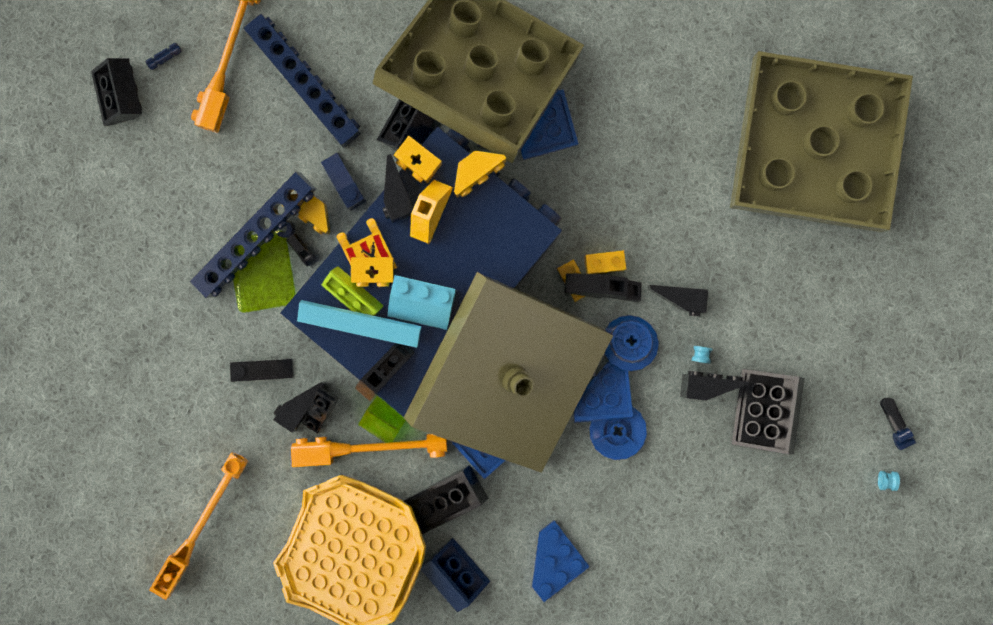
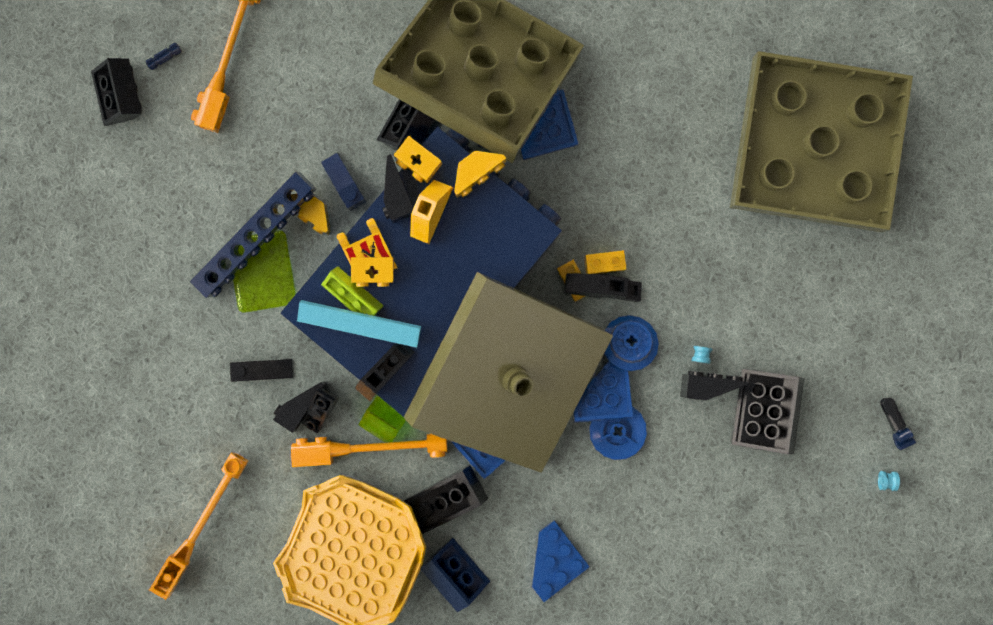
dark blue brick [244,14,361,148] -> none
black piece [277,220,317,267] -> none
medium azure slope [387,275,456,330] -> none
black slope [648,285,708,317] -> none

